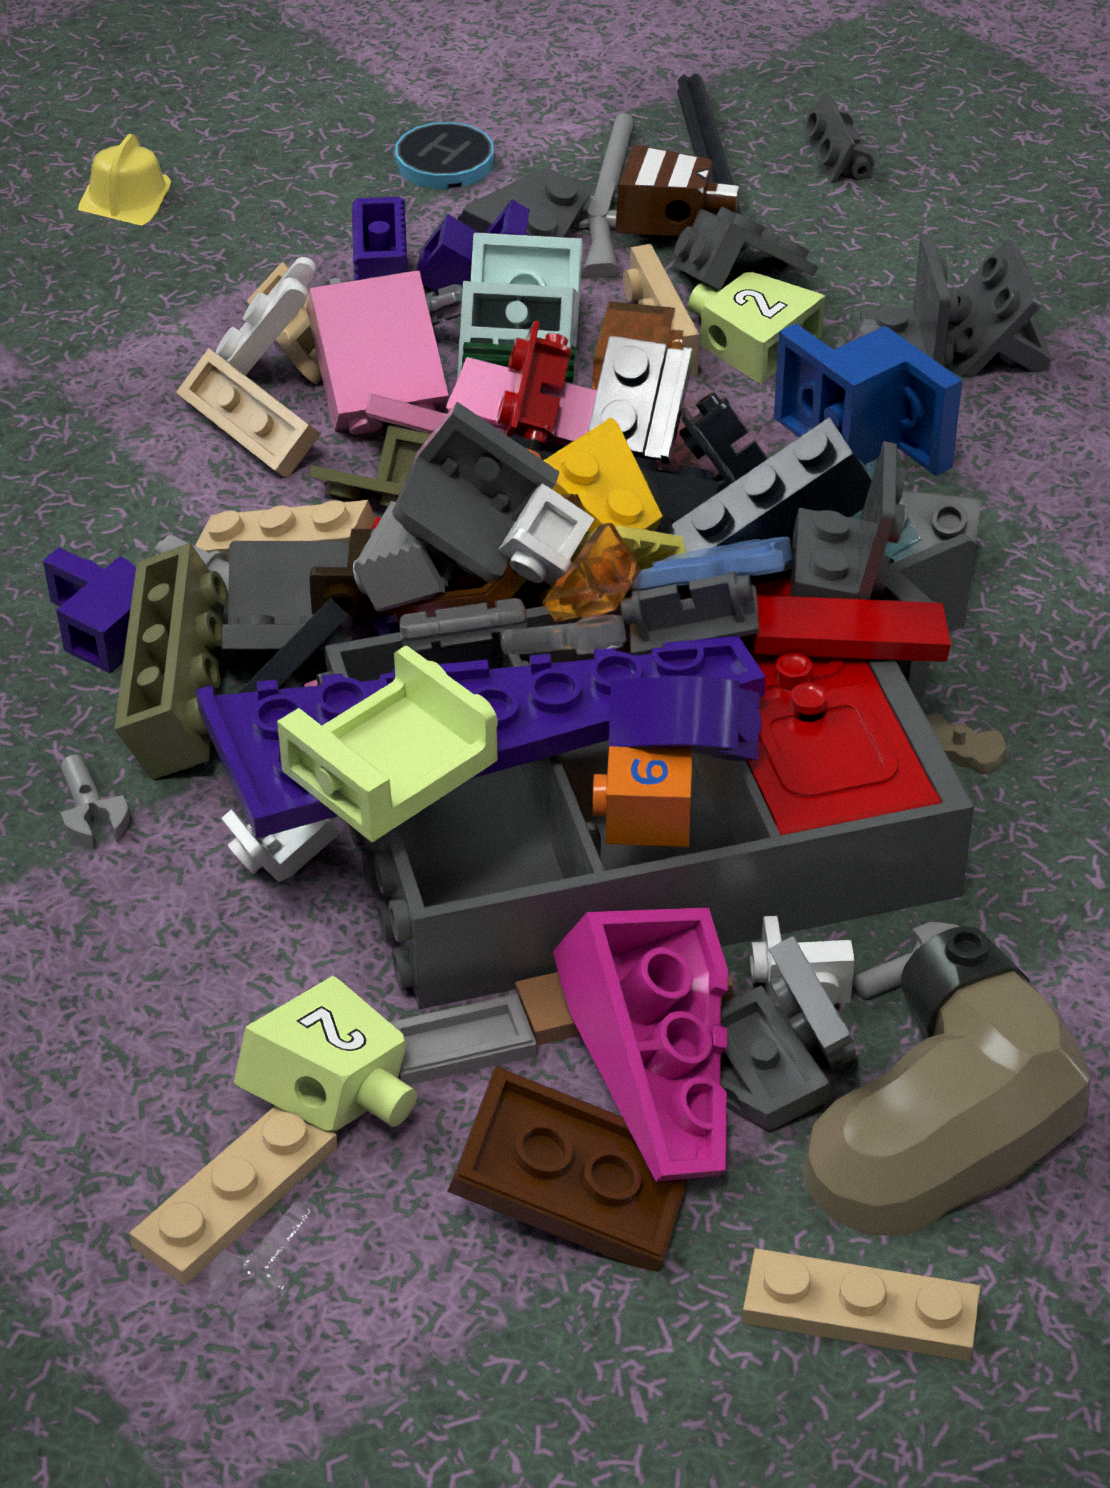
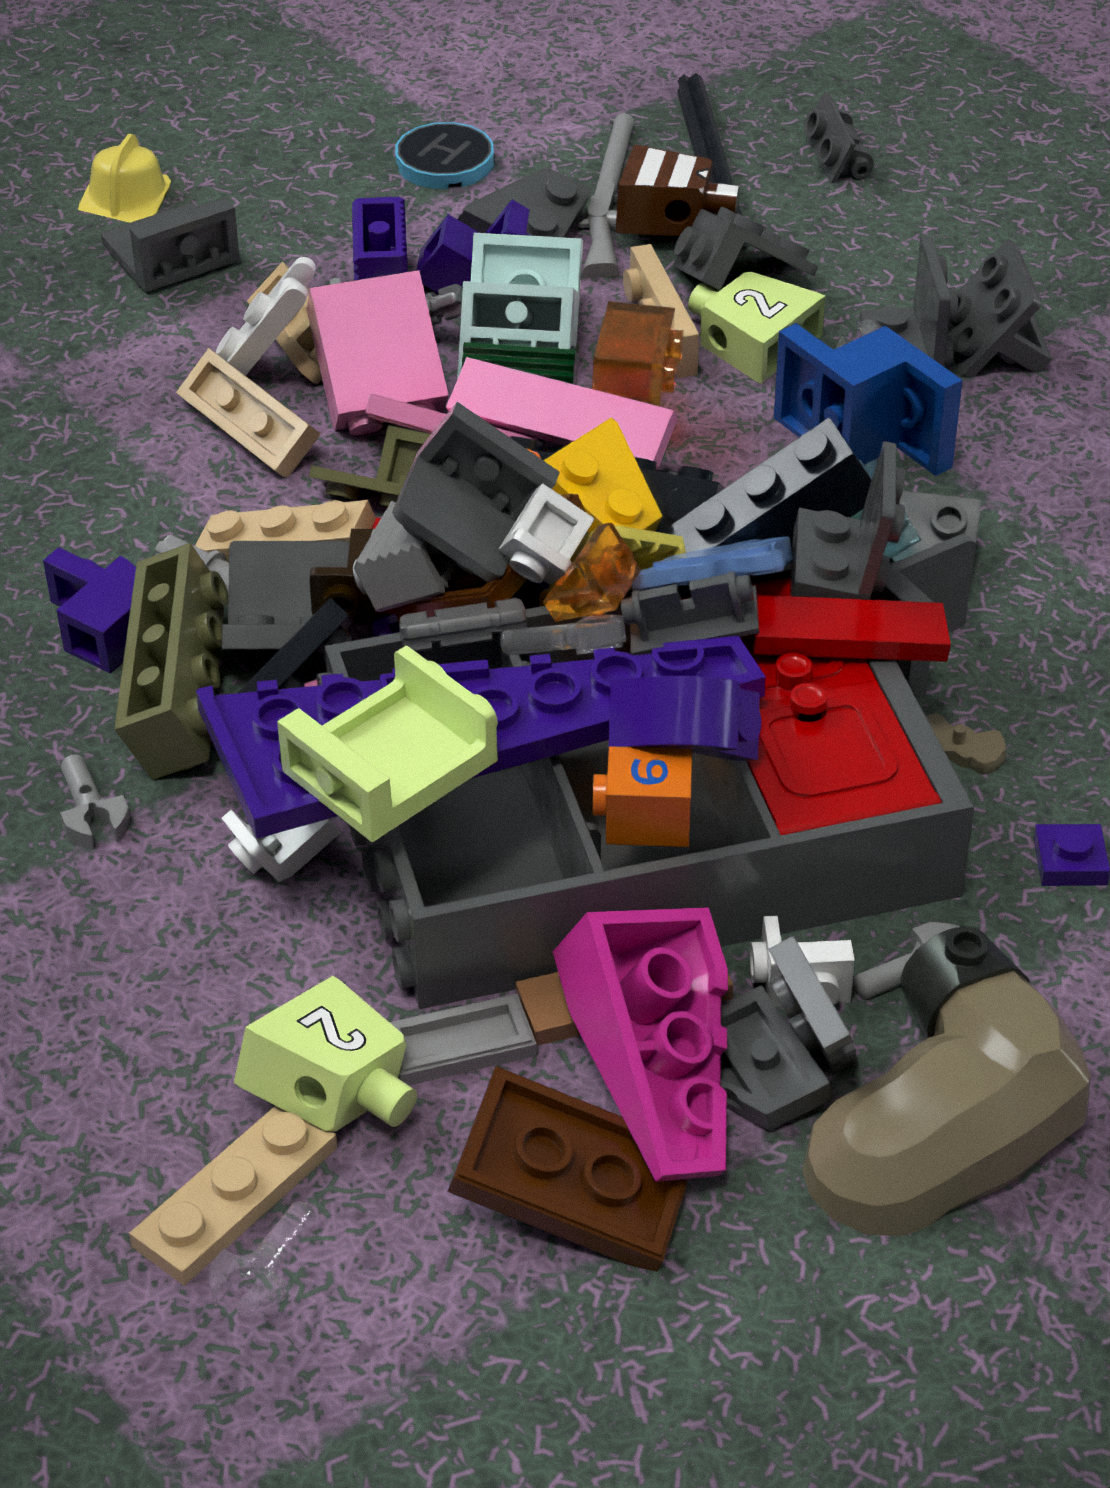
red hinge [496,320,571,448] -> none
plate [588,336,694,465] -> none
black hinge [678,391,769,488] -> none
tan plate [742,1248,980,1361] -> none
none -> dark grey bracket [101,198,240,292]
none -> dark purple plate [1033,824,1110,886]

